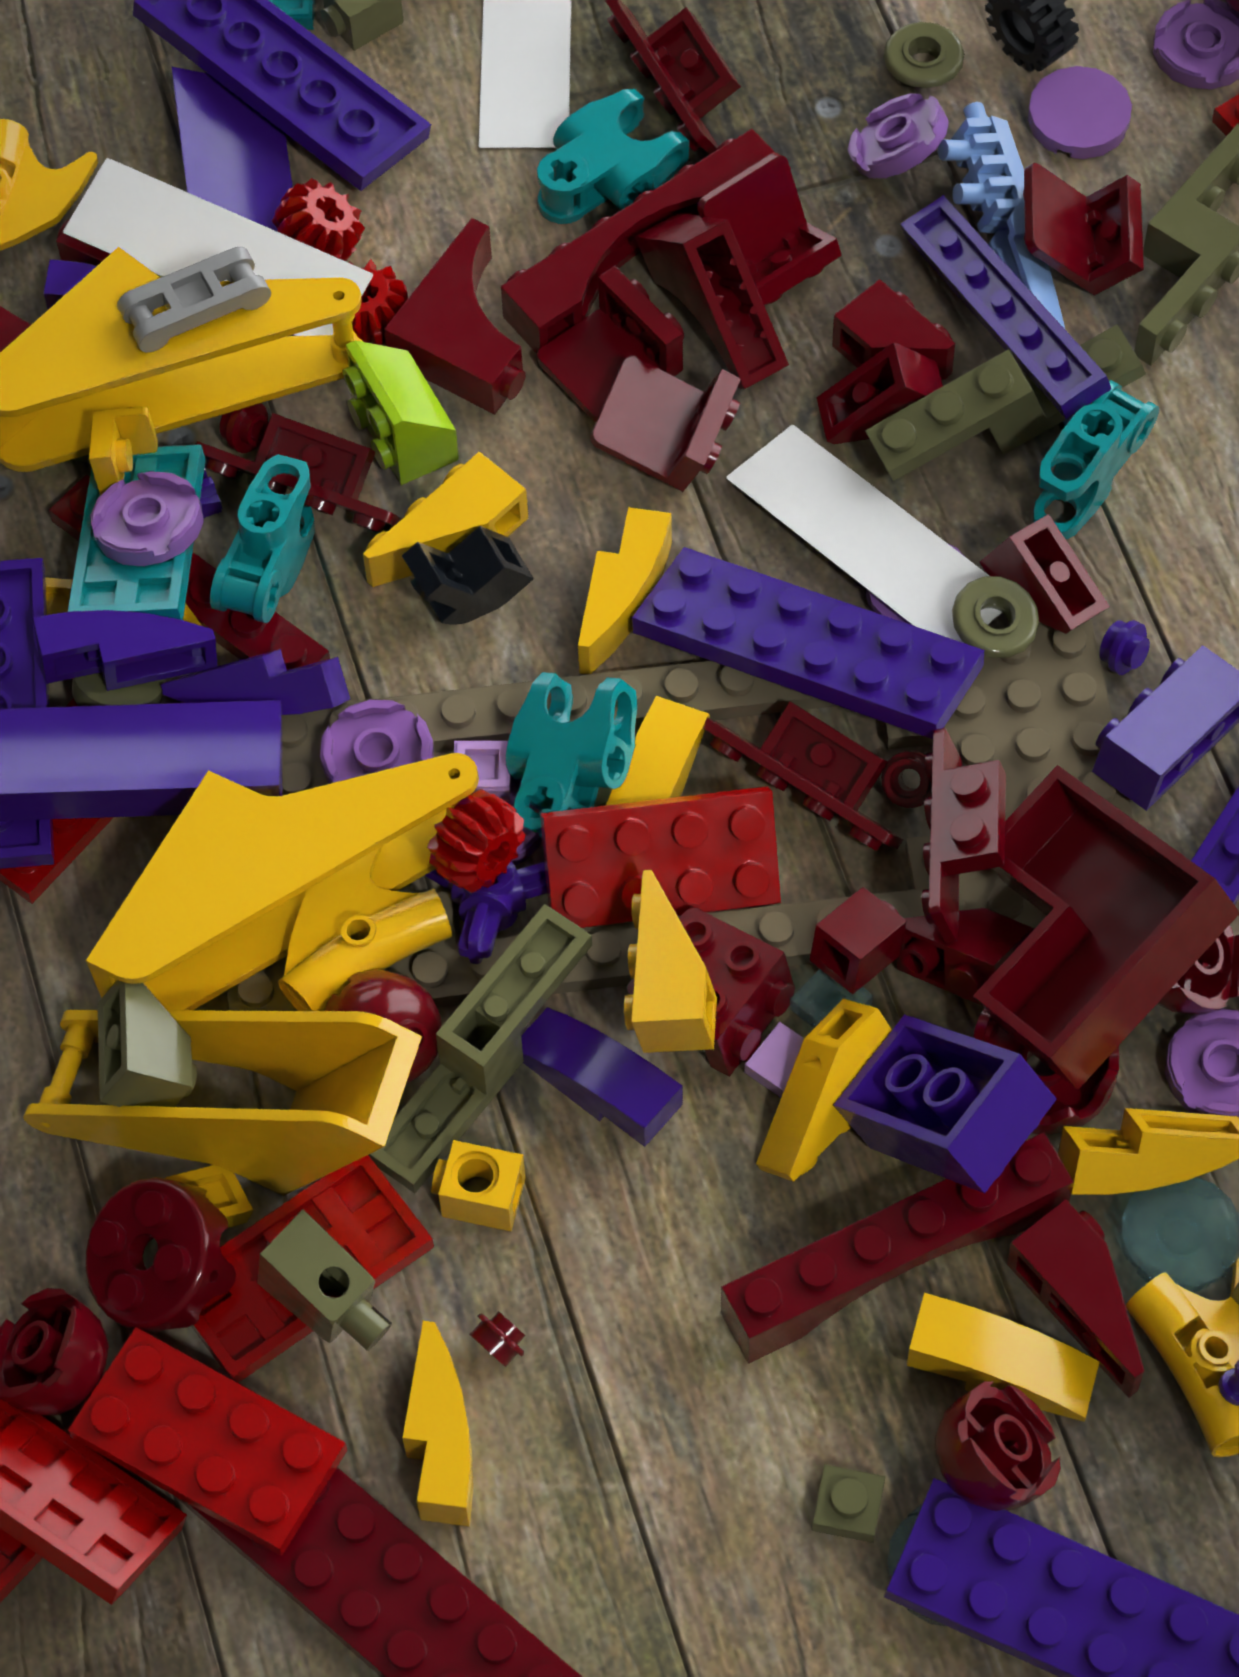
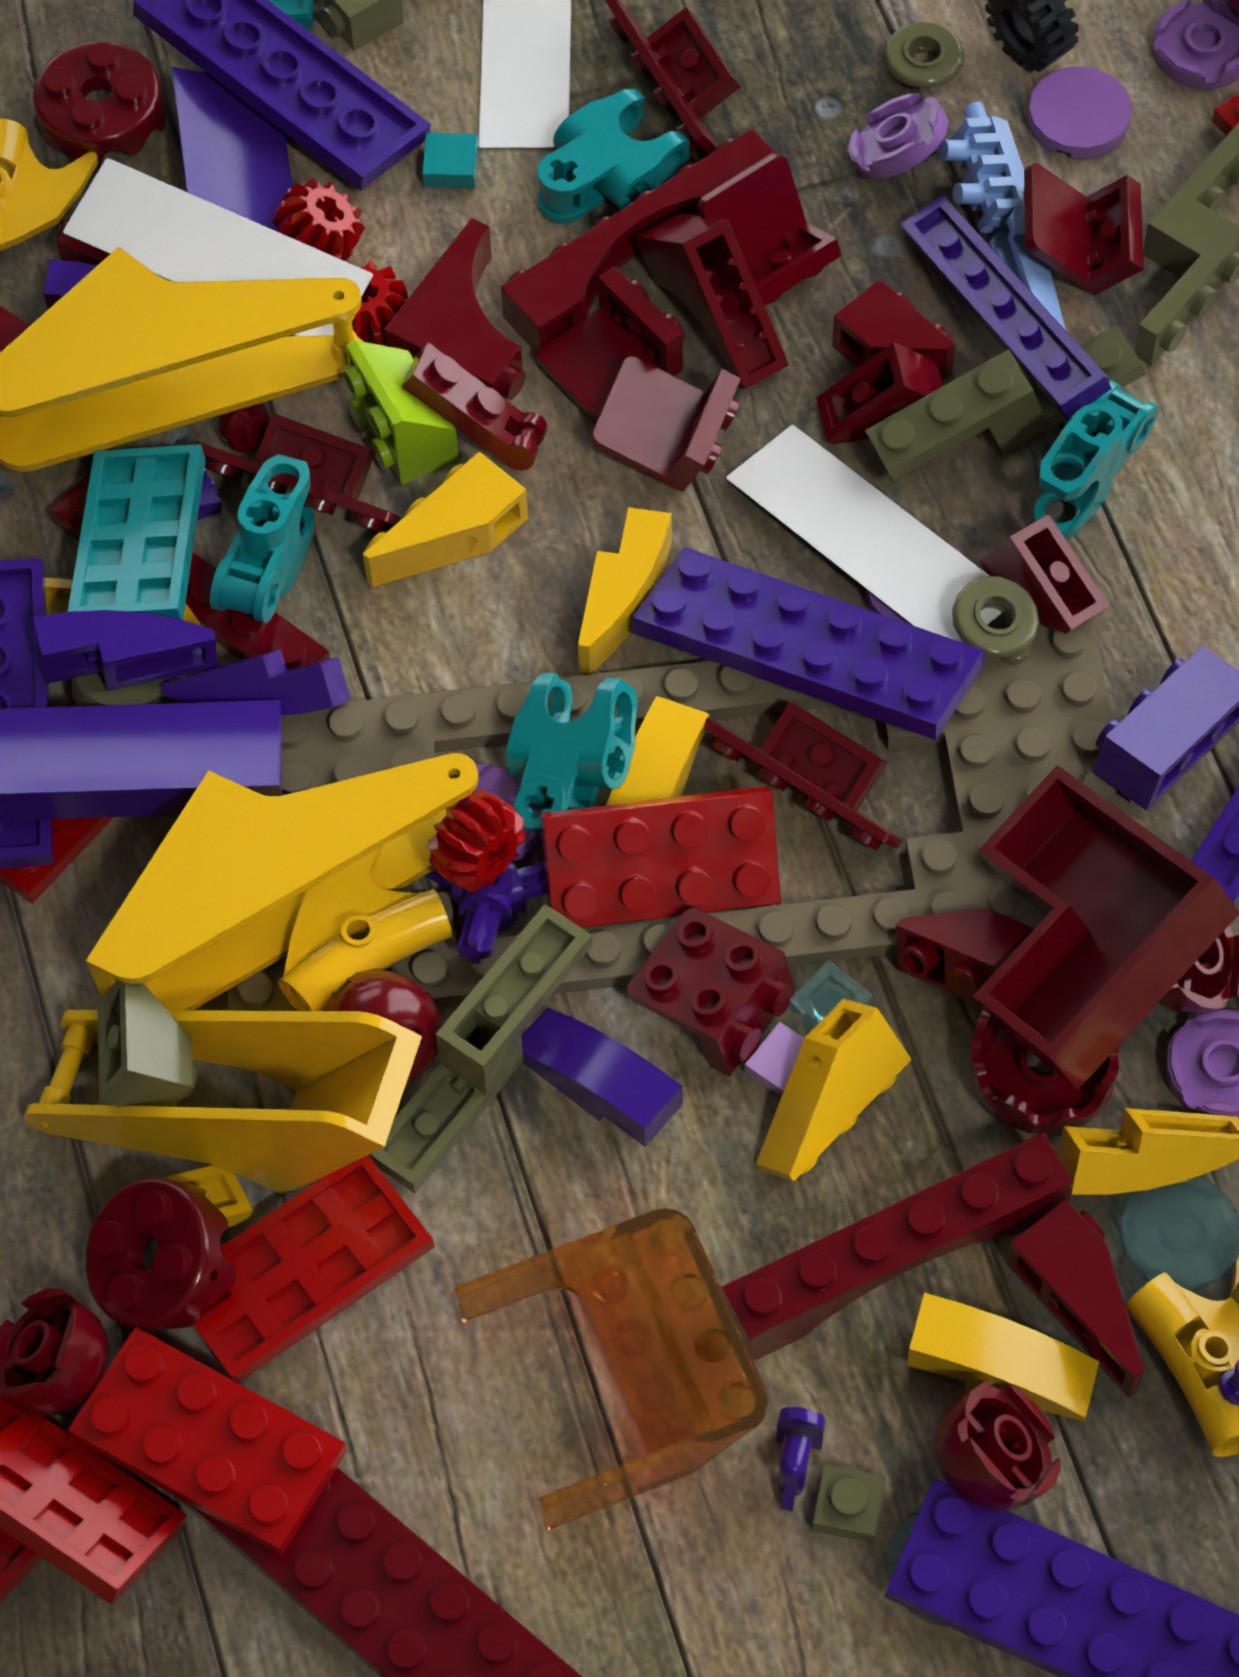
yellow bracket [89,407,158,496] -> none
medium lavender tile [90,471,204,566] -> none
light grey plate [117,247,271,352] -> none
olive torso [257,1210,392,1351] -> none
medium lavender tile [320,700,434,784] -> none
black brick [402,526,534,625] -> none
yellow slope [402,1321,474,1527] -> none
yellow brick [431,1140,526,1232] -> none
lavender tile [454,741,511,800] -> none
dark red plate [469,1311,526,1367] -> none
yellow slope [624,870,717,1053] -> none
dark red brick [809,887,907,995] -> none
dark purple brick [833,1014,1057,1193] -> none
dark red plate [881,751,932,808] -> none
dark red bracket [921,728,1006,943] -> none
dark purple plate [1099,620,1150,675] -> none
none -> dark red plate [33,41,166,170]
none -> dark red plate [401,342,548,471]
none -> teal tile [422,133,478,188]
none -> clear orange windscreen [454,1208,768,1530]
none -> dark purple piece [776,1407,826,1511]

